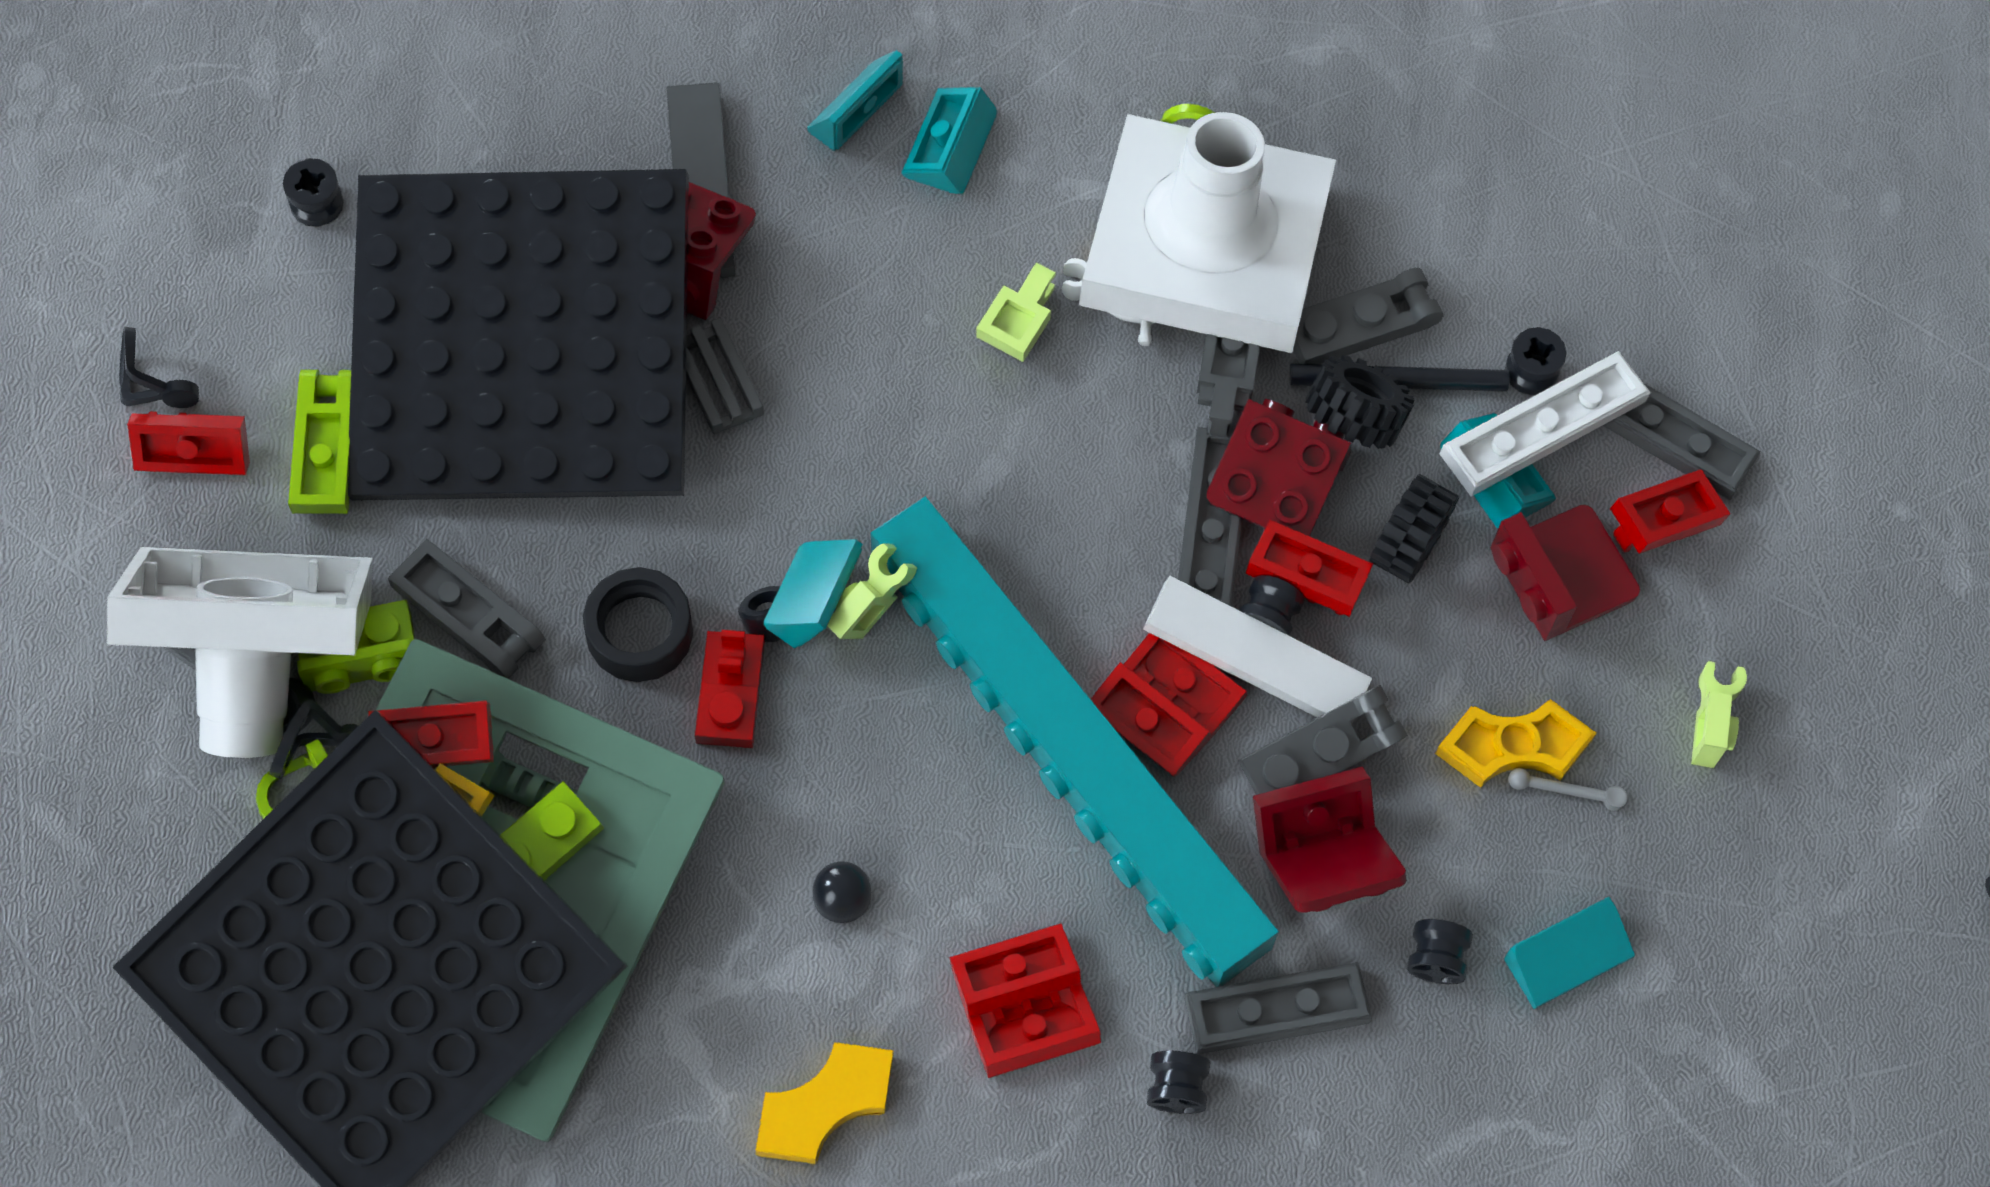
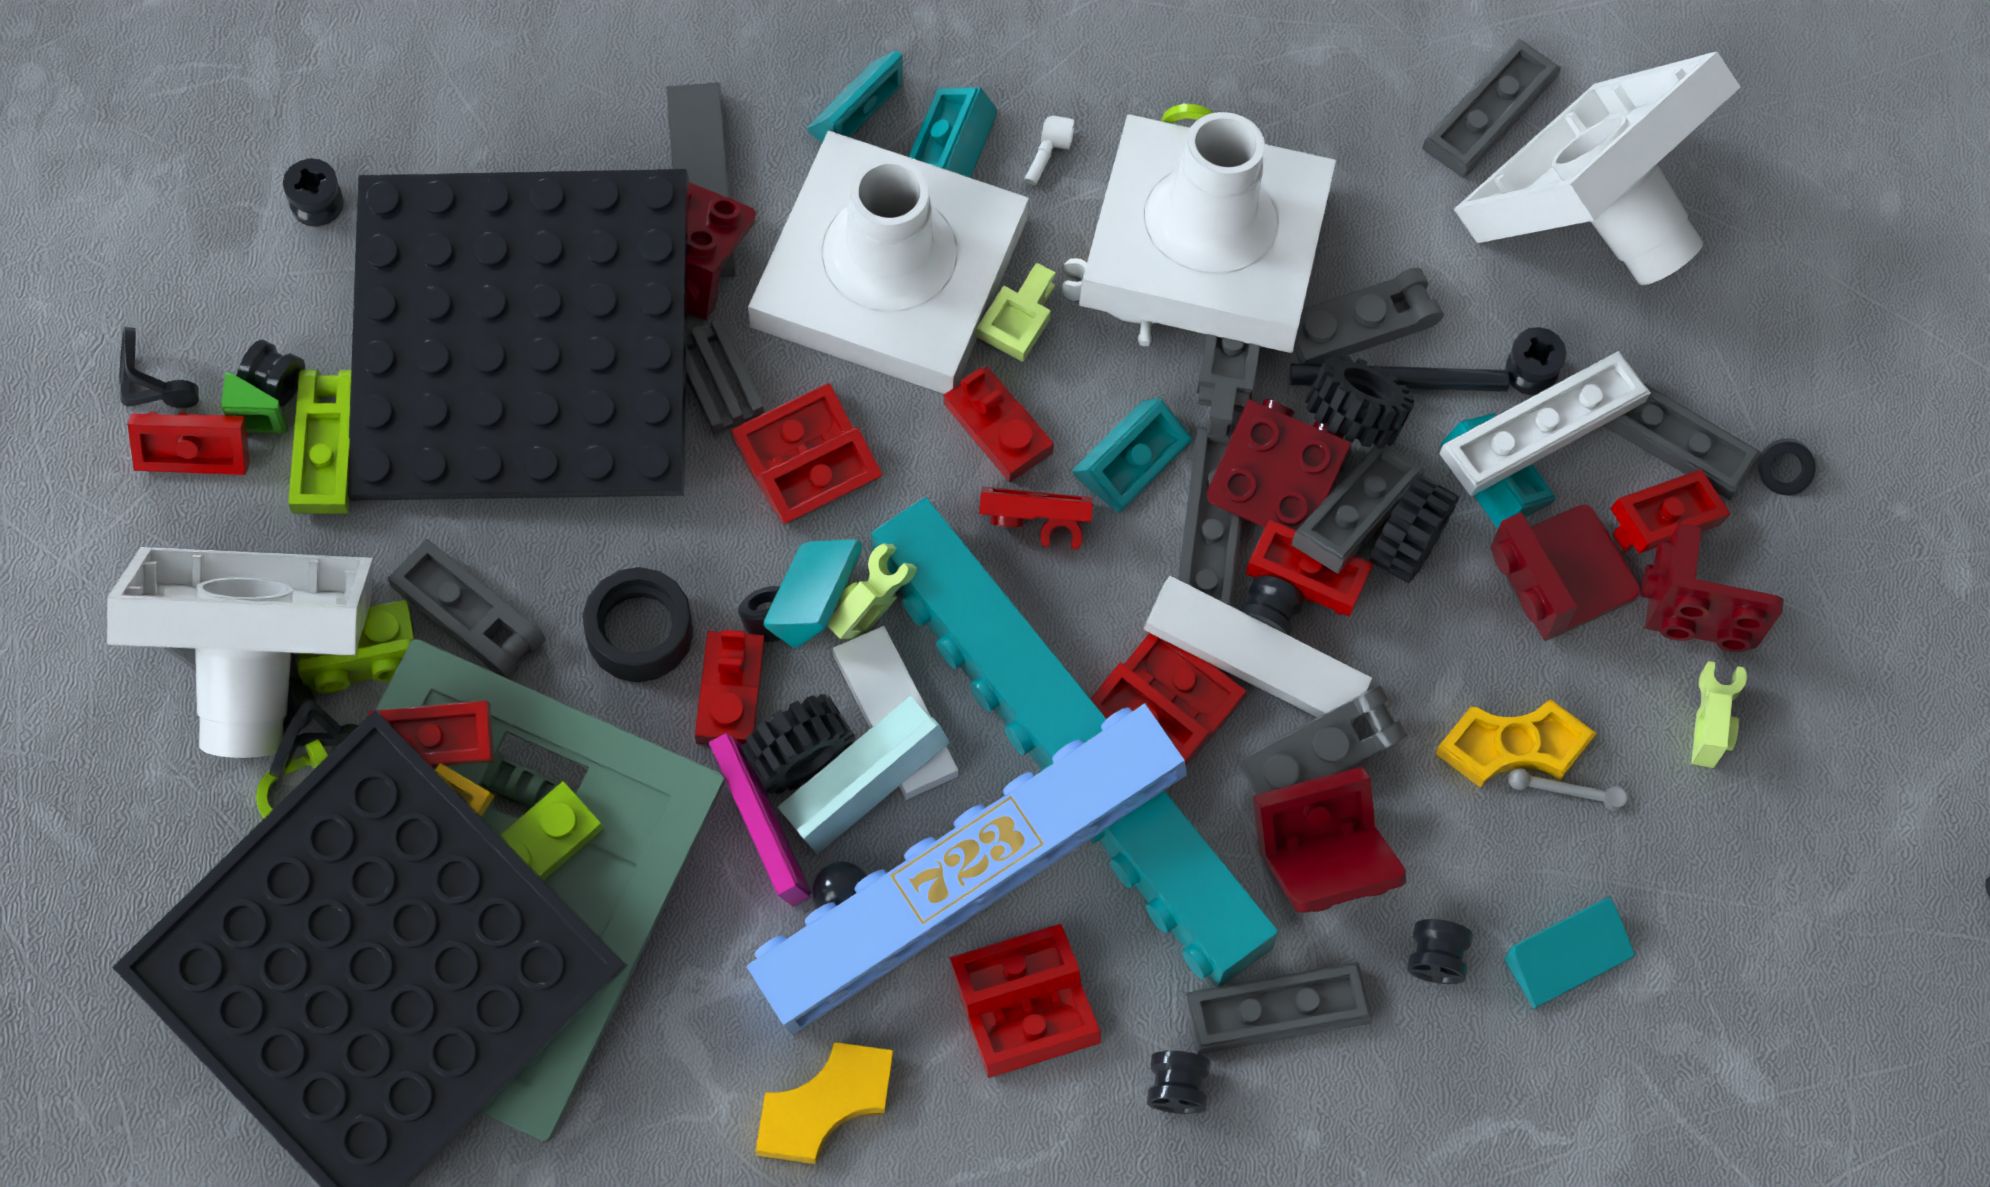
none -> bright green slope [221,372,288,434]
none -> black wheel [236,339,305,407]
none -> dark pink tile [708,733,811,907]
none -> red slope [730,382,883,525]
none -> black tyre [741,694,855,794]
none -> light blue brick [746,704,1187,1035]
none -> white piece [748,130,1029,394]
none -> light aqua panel [777,695,950,855]
none -> white tile [833,626,958,800]
none -> red plate [943,366,1054,483]
none -> red plate [979,486,1093,550]
none -> white hand [1024,116,1074,186]
none -> teal slope [1072,398,1193,512]
none -> dark grey tile [1291,446,1425,574]
none -> dark grey tile [1422,38,1561,179]
none -> white piece [1454,51,1741,285]
none -> dark red bracket [1640,523,1784,652]
none -> black piece [1758,438,1816,495]

